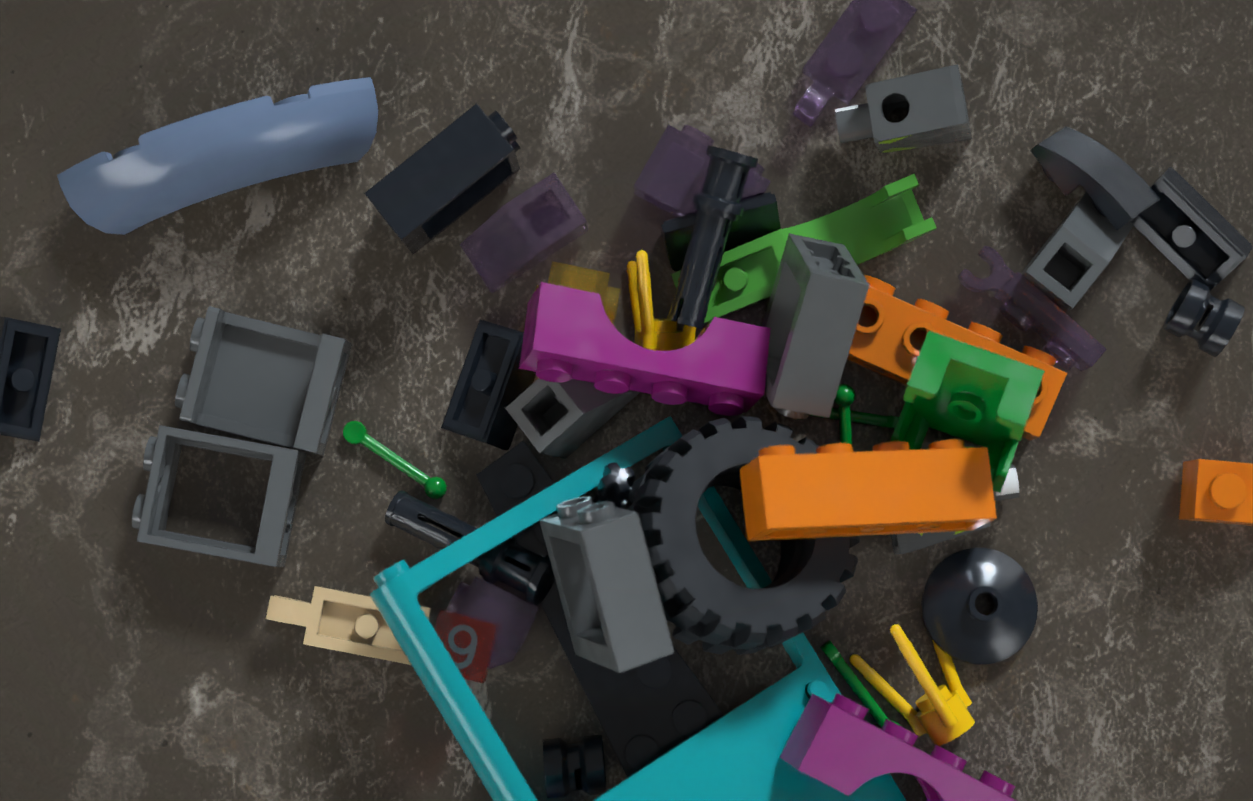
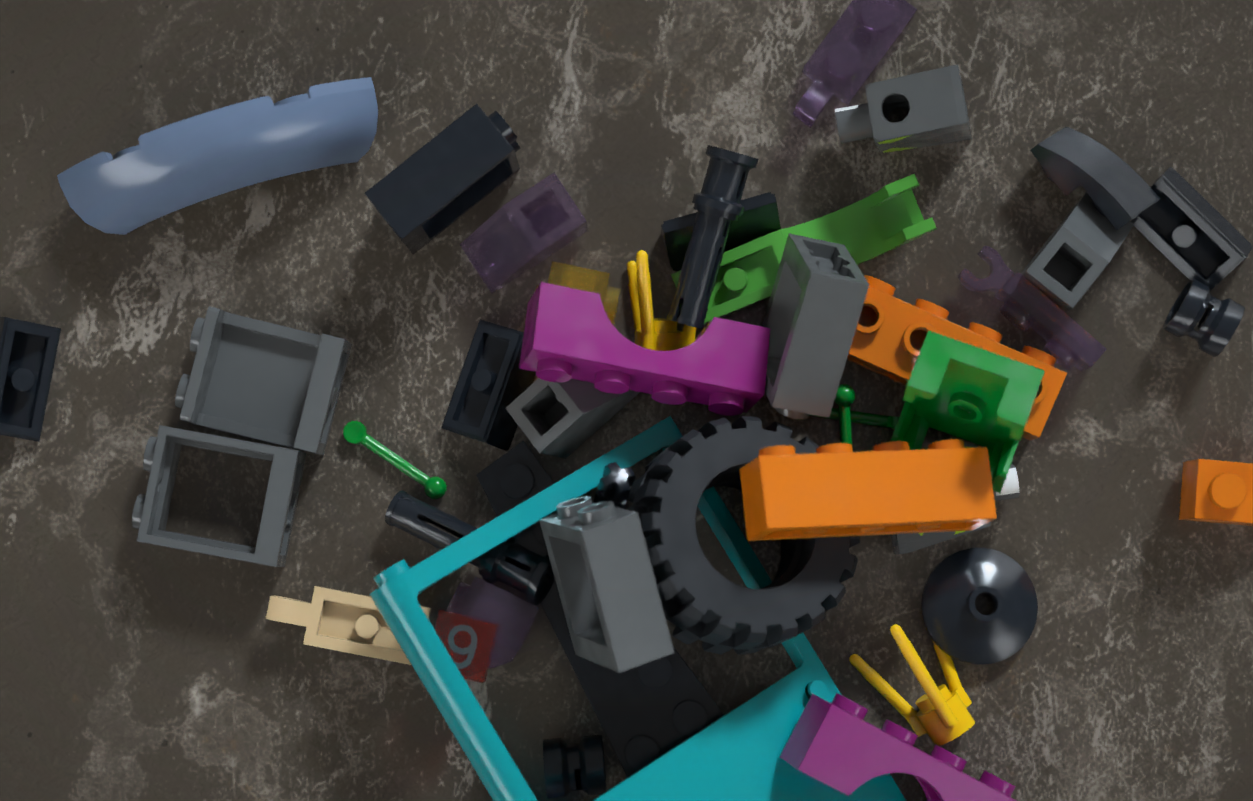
clear purple slope [634,124,771,218] -> none
green hinge [820,640,901,728] -> none

